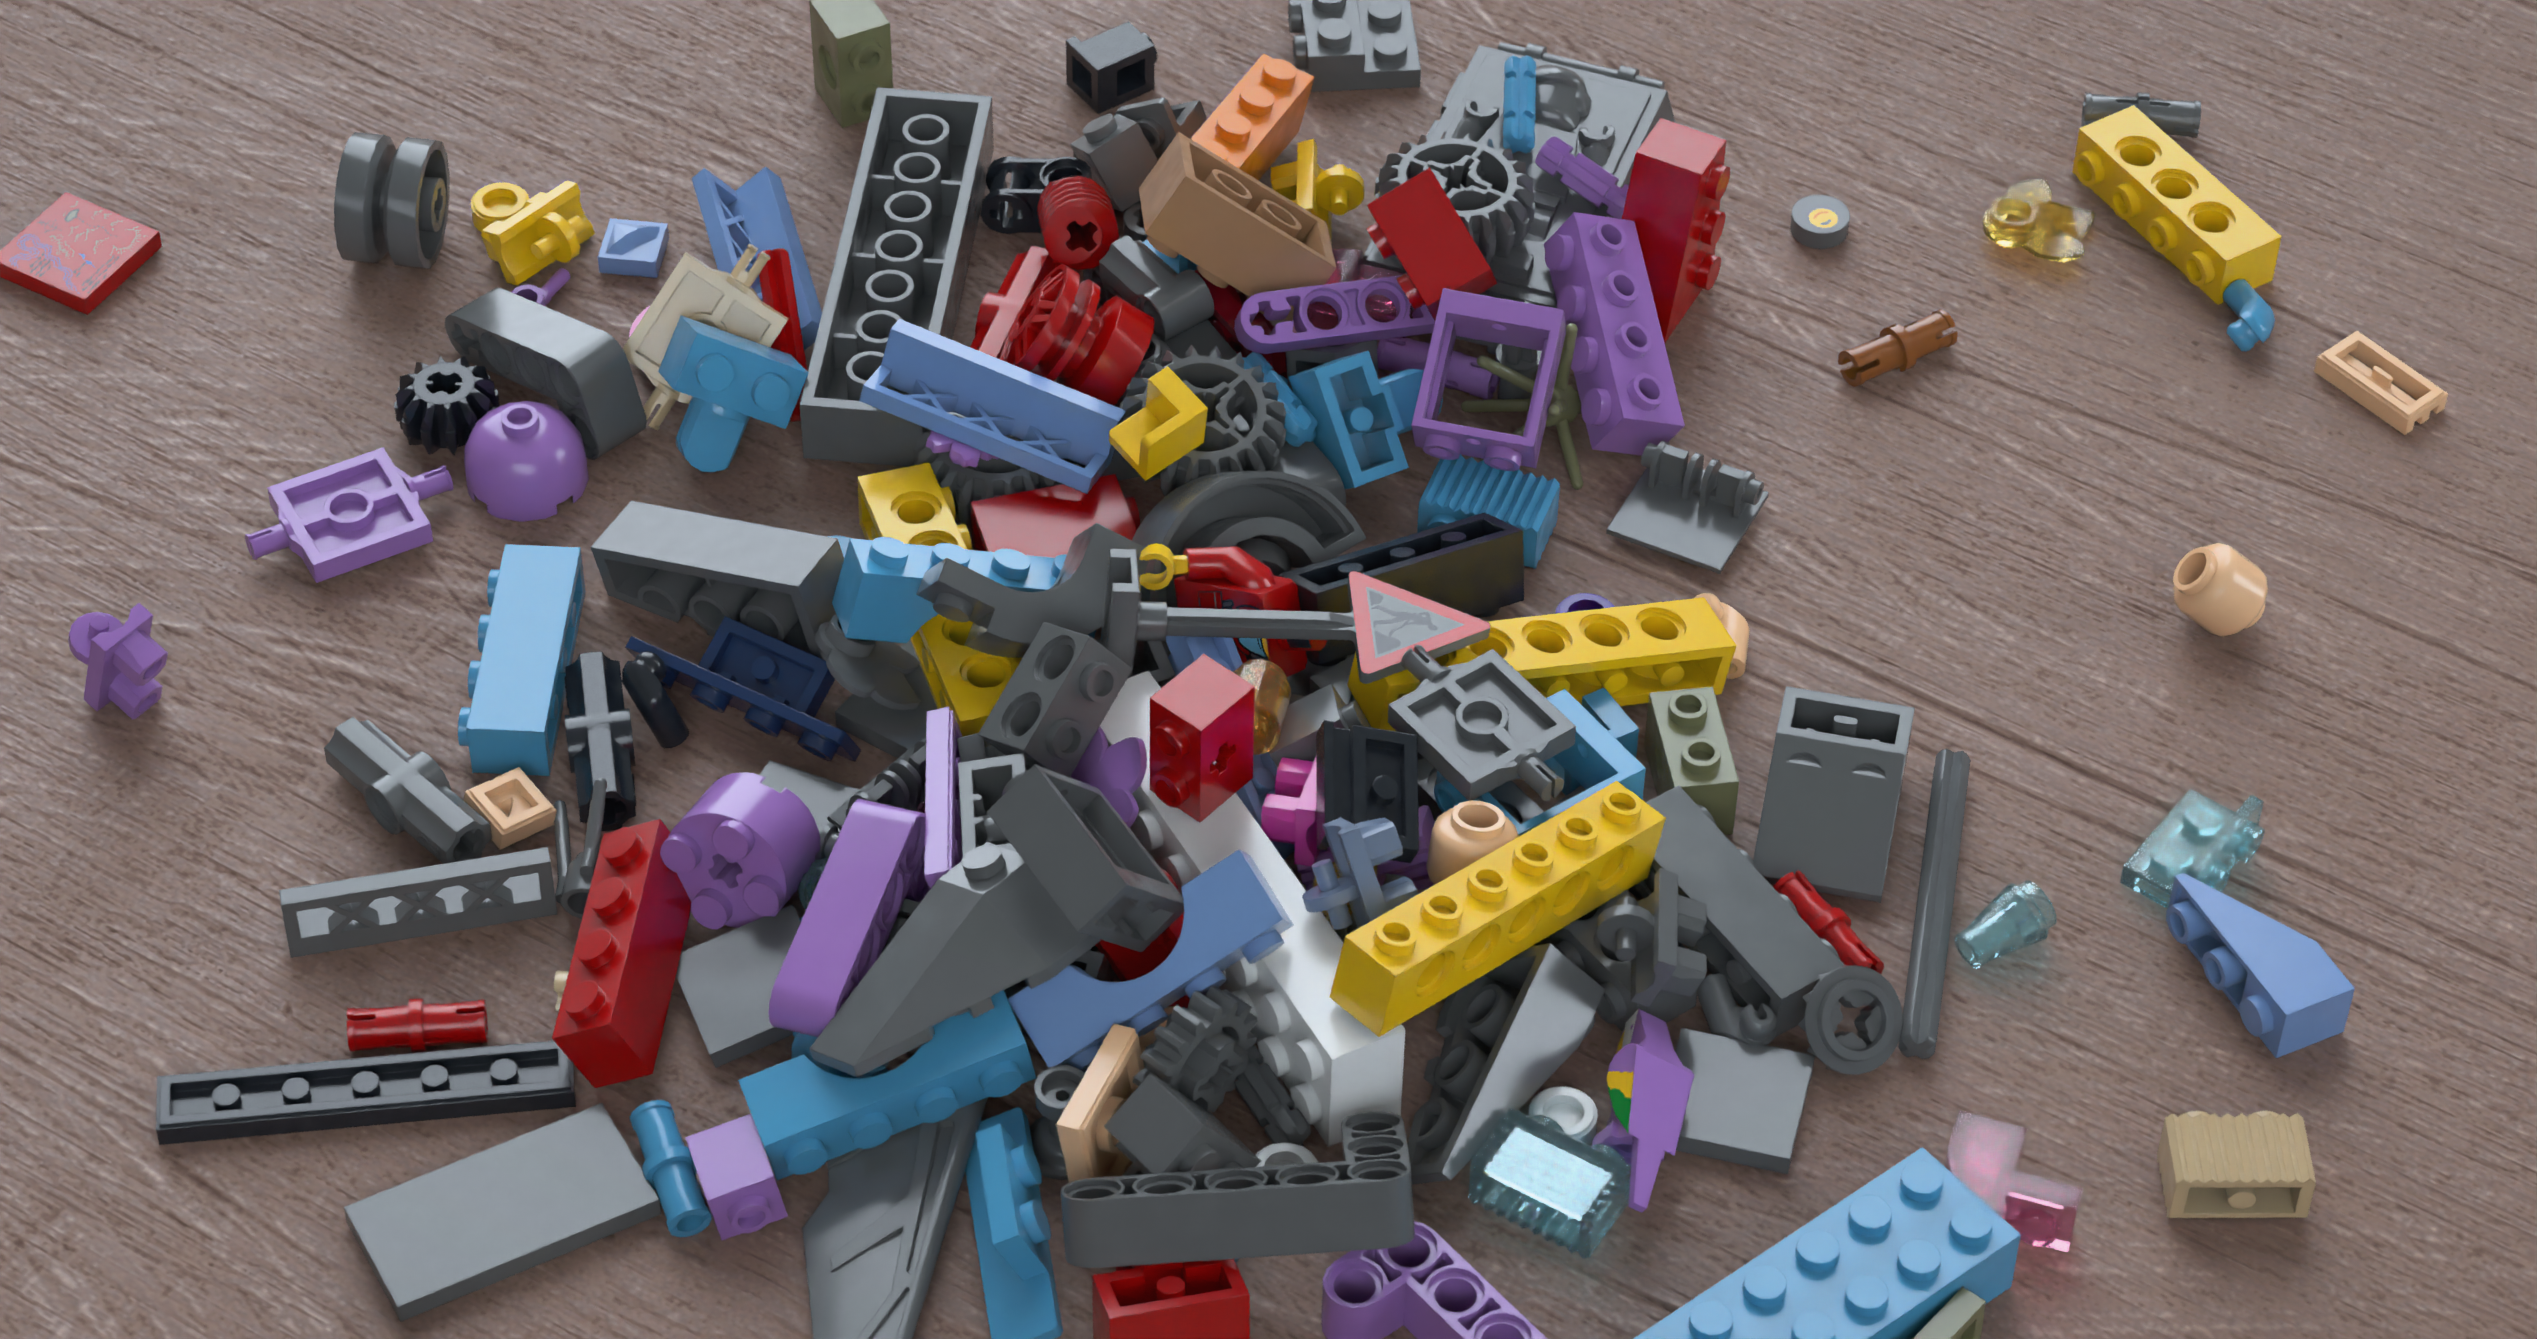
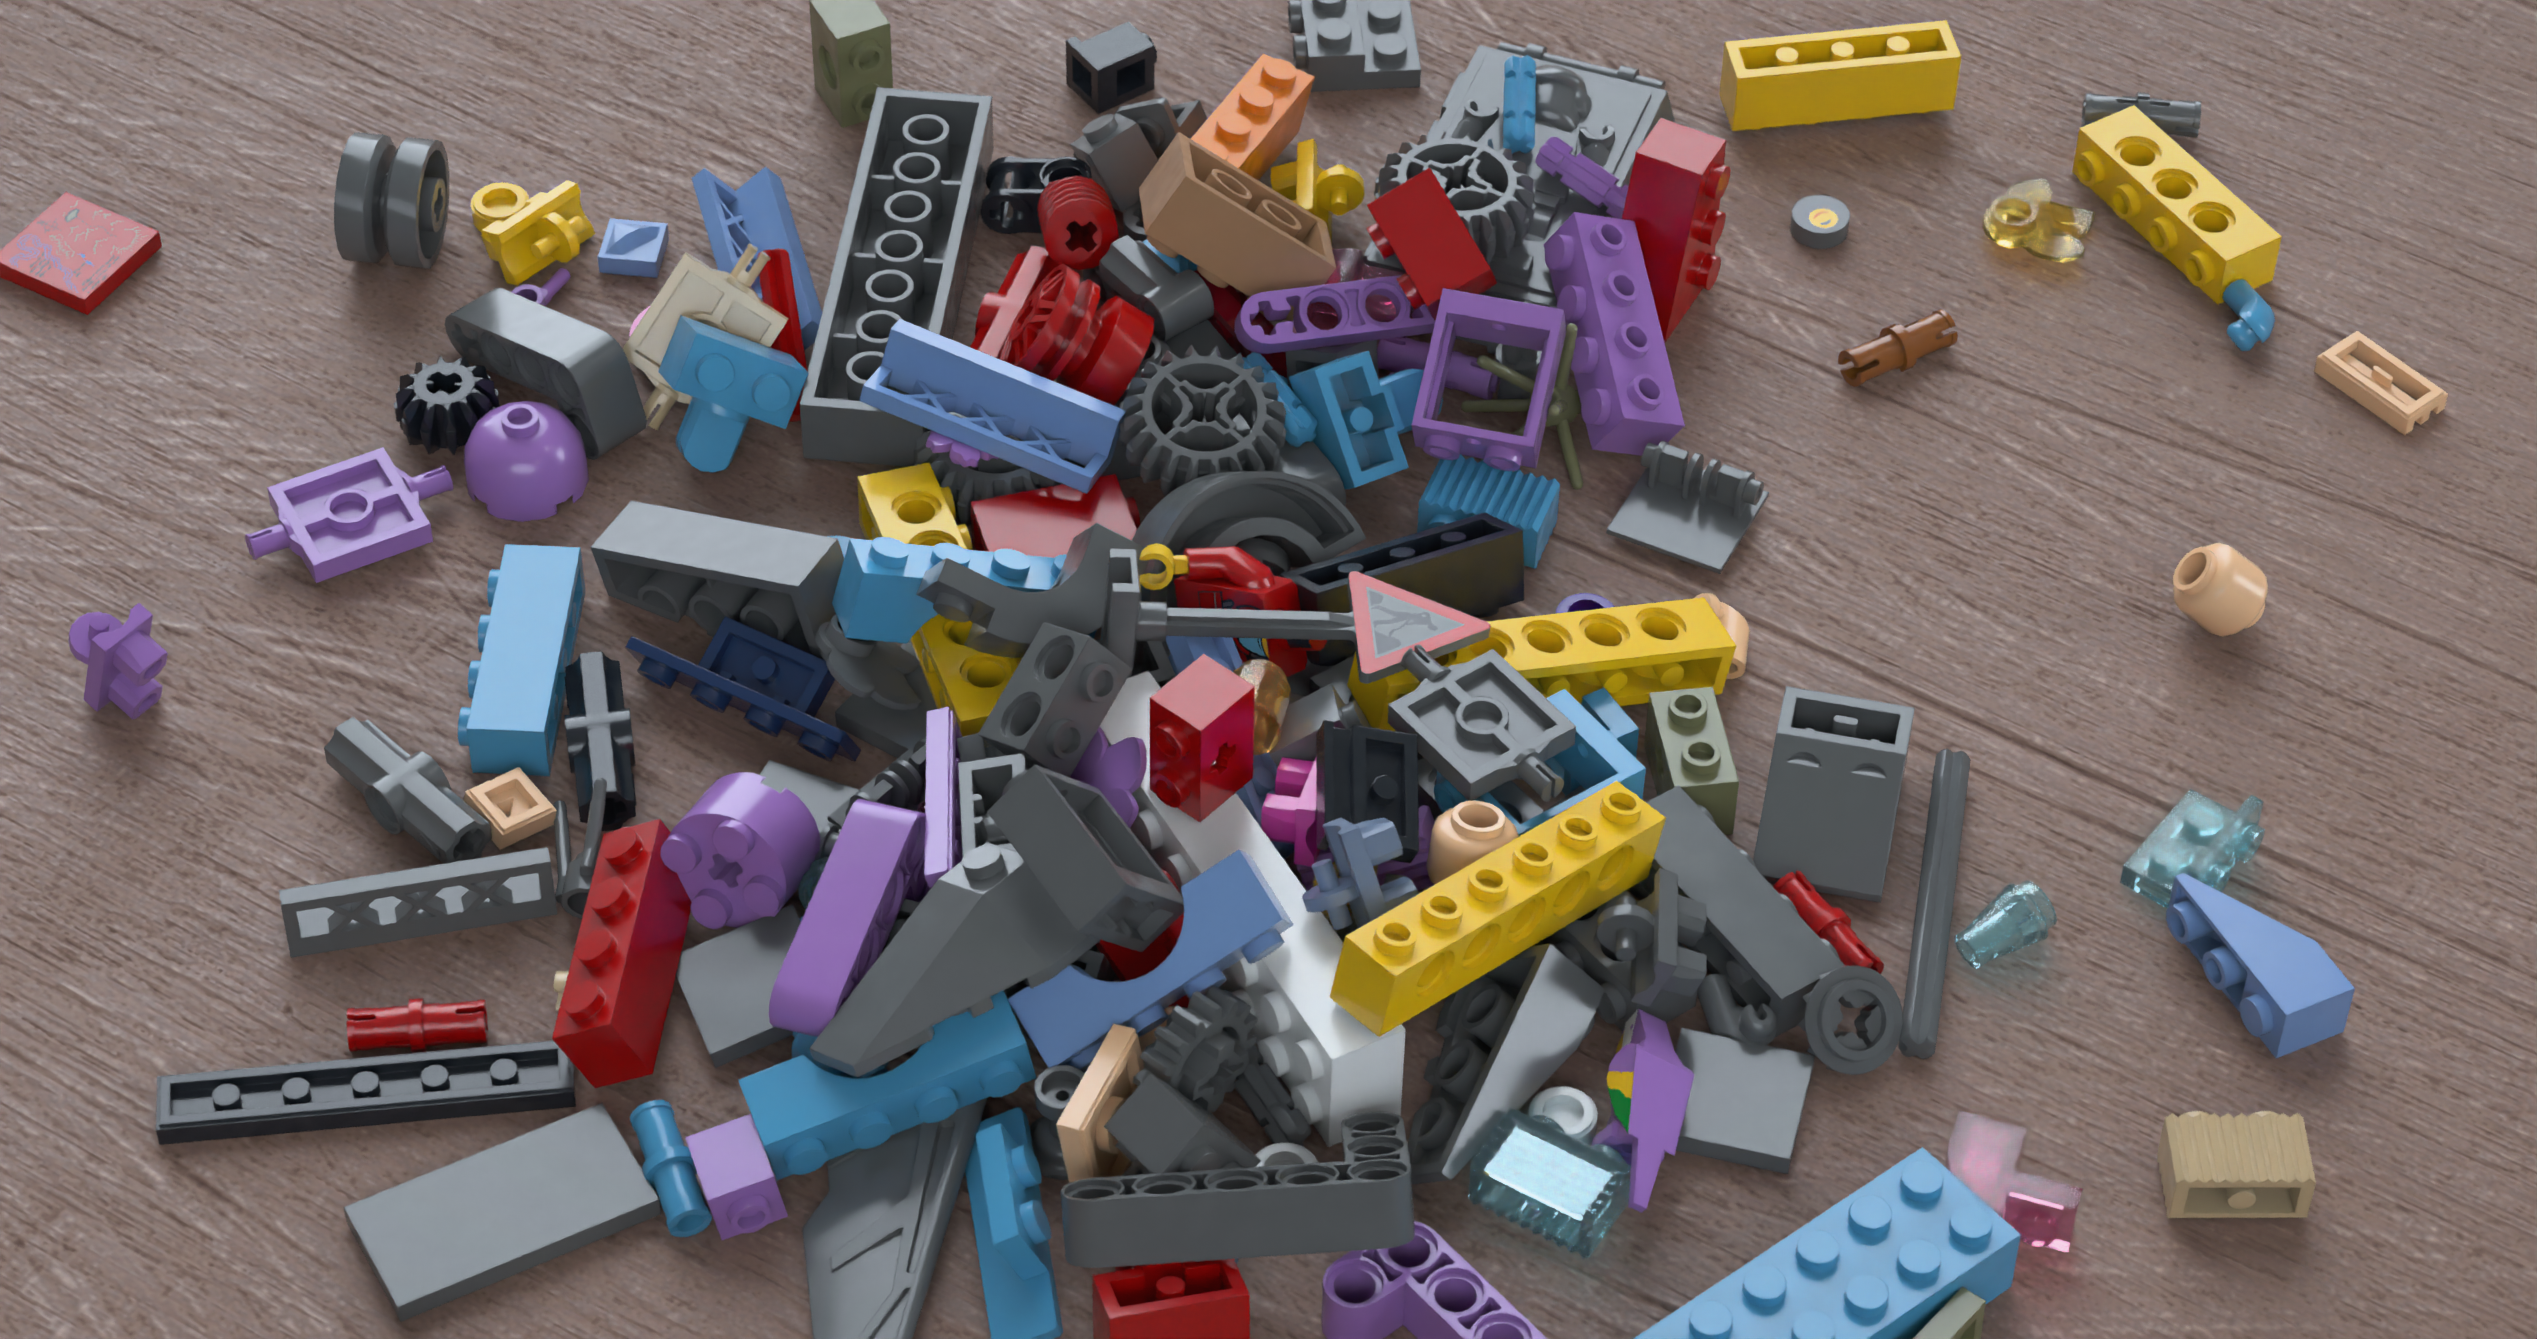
black arm [622,651,689,748] -> none
yellow panel [1109,366,1208,481] -> none
none -> yellow brick [1719,20,1961,131]

